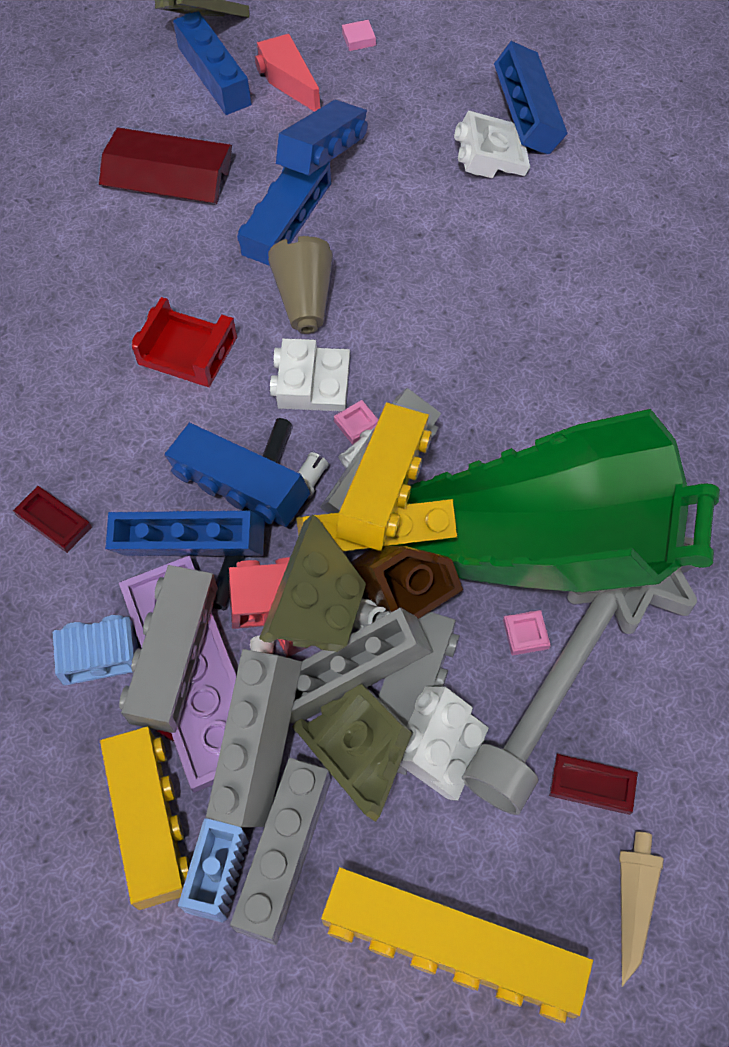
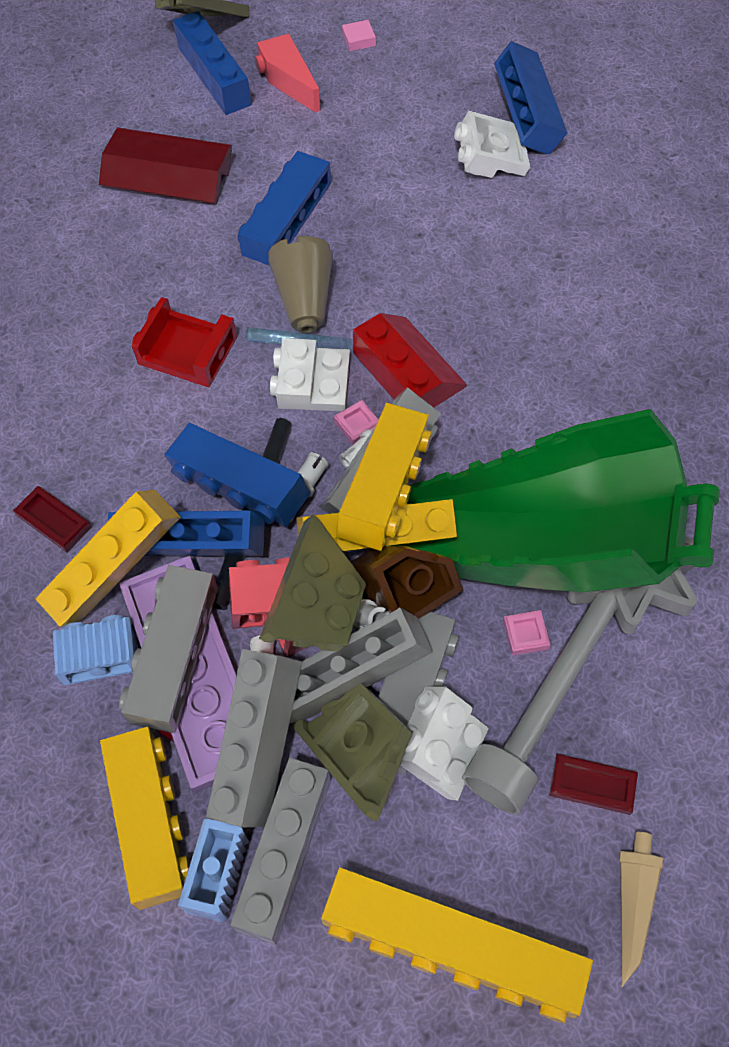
blue brick [276,99,368,175] -> none
none -> yellow brick [35,490,180,627]
none -> clear light blue bar [246,327,353,352]
none -> red slope [353,313,467,407]

